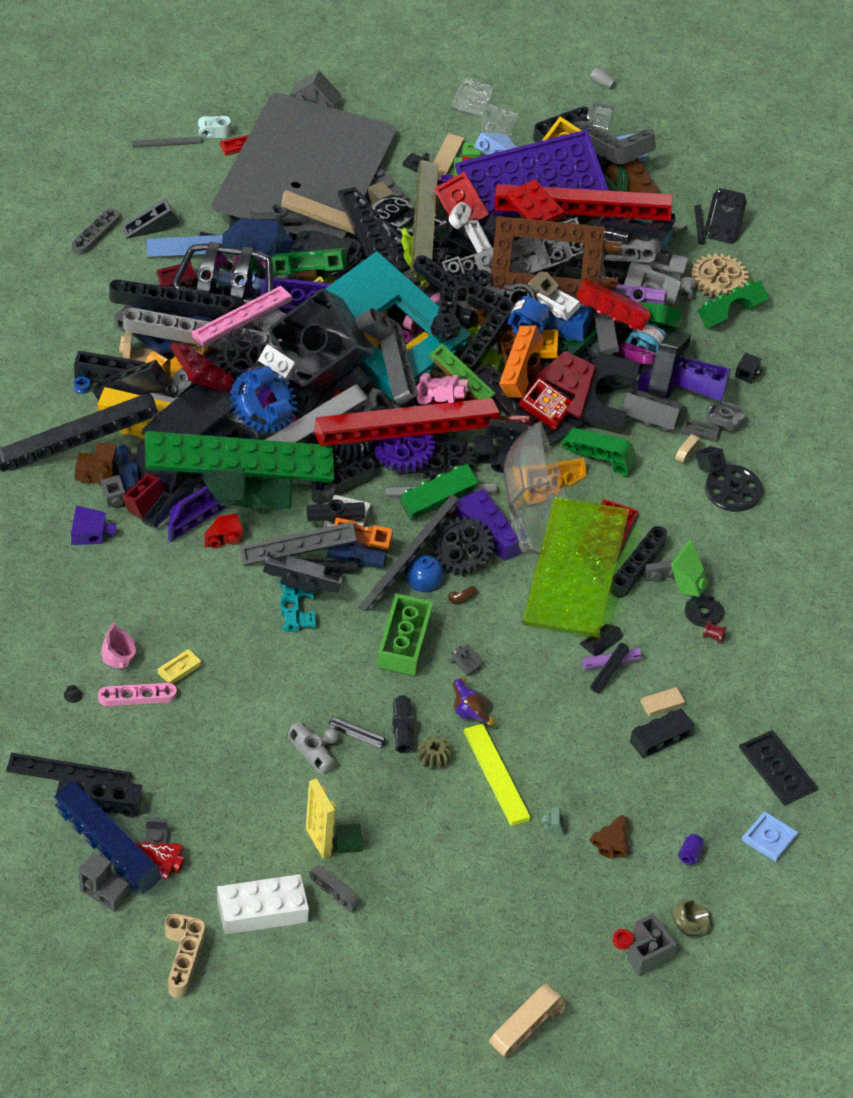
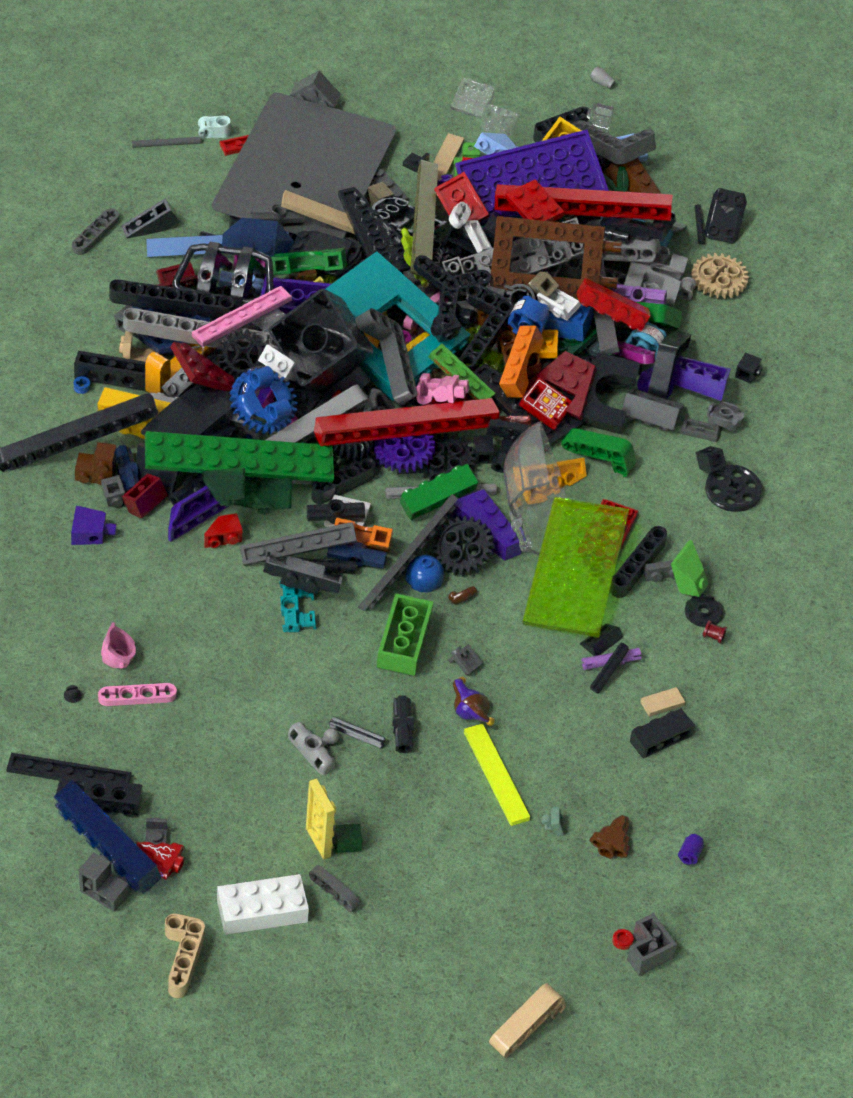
black brick [92,360,168,401] -> none
black tile [141,492,179,528] -> none
light yellow plate [158,649,201,684] -> none
olive gear [418,735,452,769] -> none
olive hair [673,899,711,935] -> none
tan beam [675,434,701,464] -> none
green arch [697,280,770,329] -> none
black tile [739,730,818,806] -> none
light blue tile [742,811,799,862] -> none

